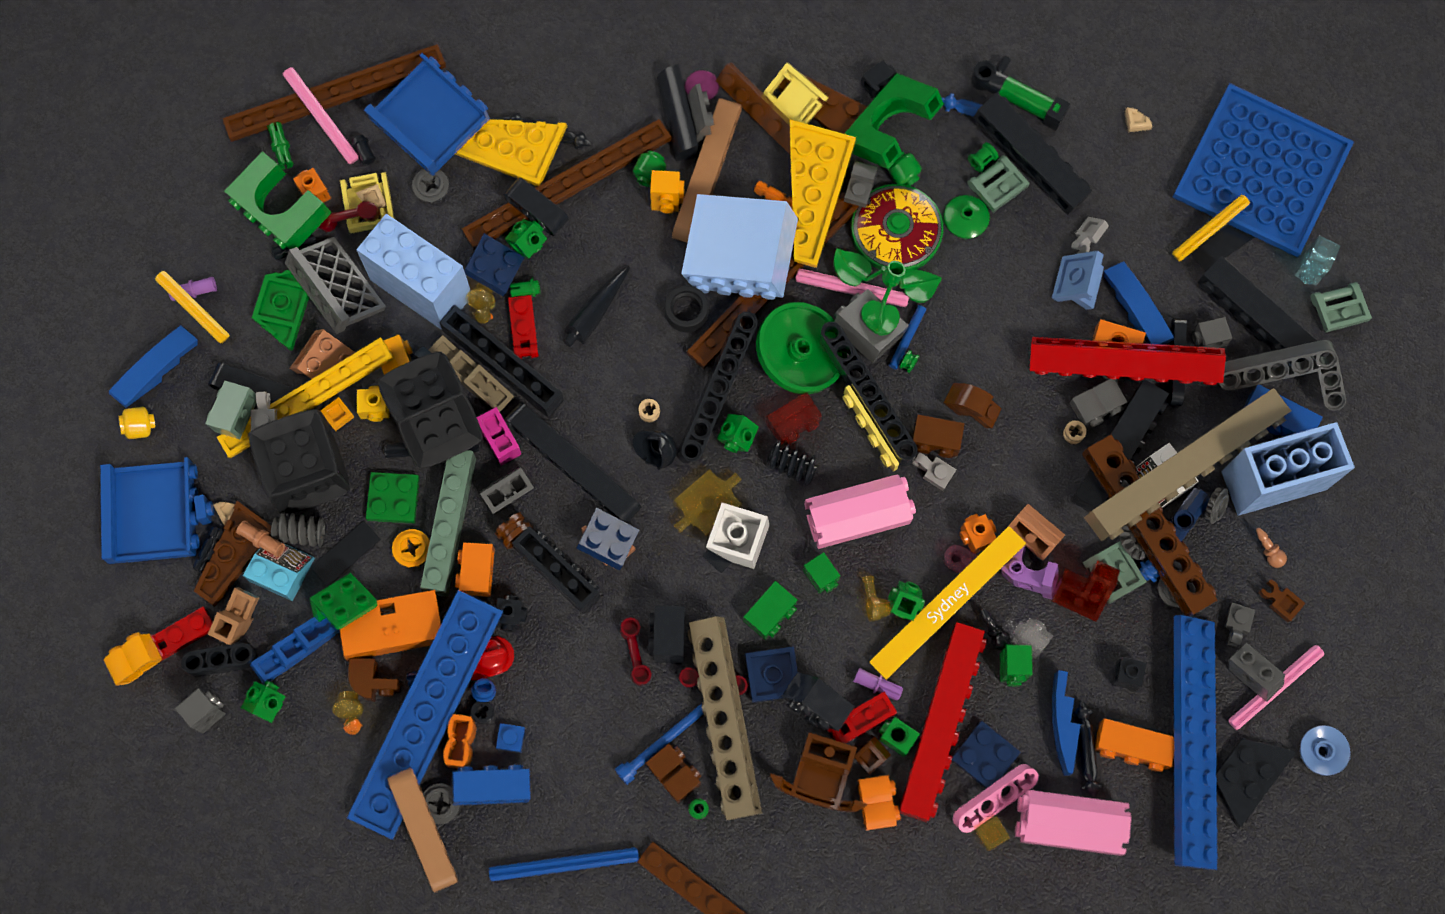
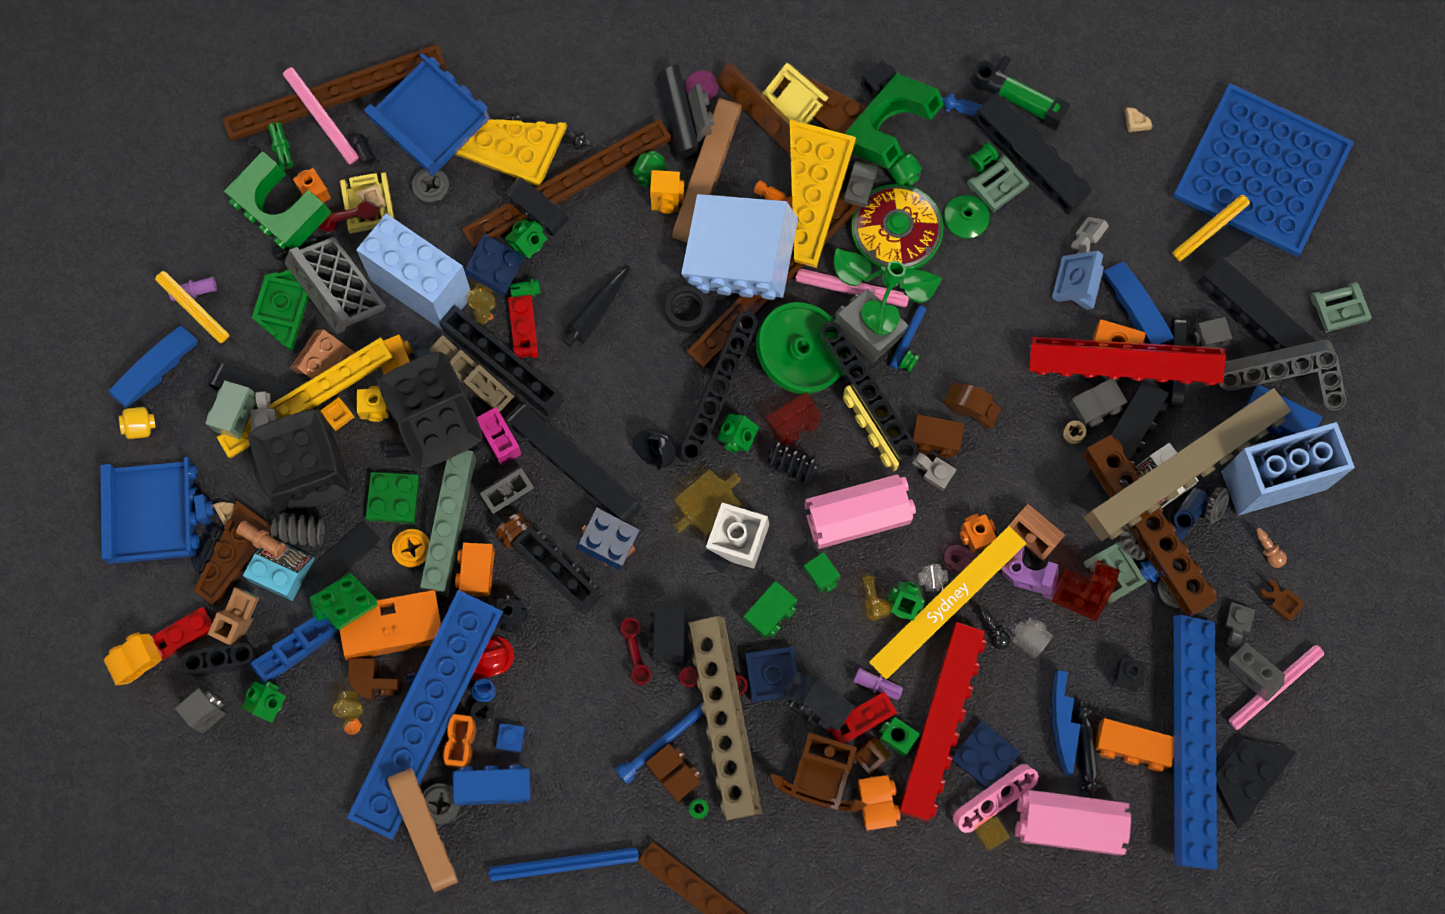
tan bush [638,399,660,422] -> none
green brick [999,645,1032,687] -> none
clear light blue brick [1295,236,1341,286] -> none
medium blue dish [1300,726,1350,776] -> none
none -> clear gear [918,564,949,592]

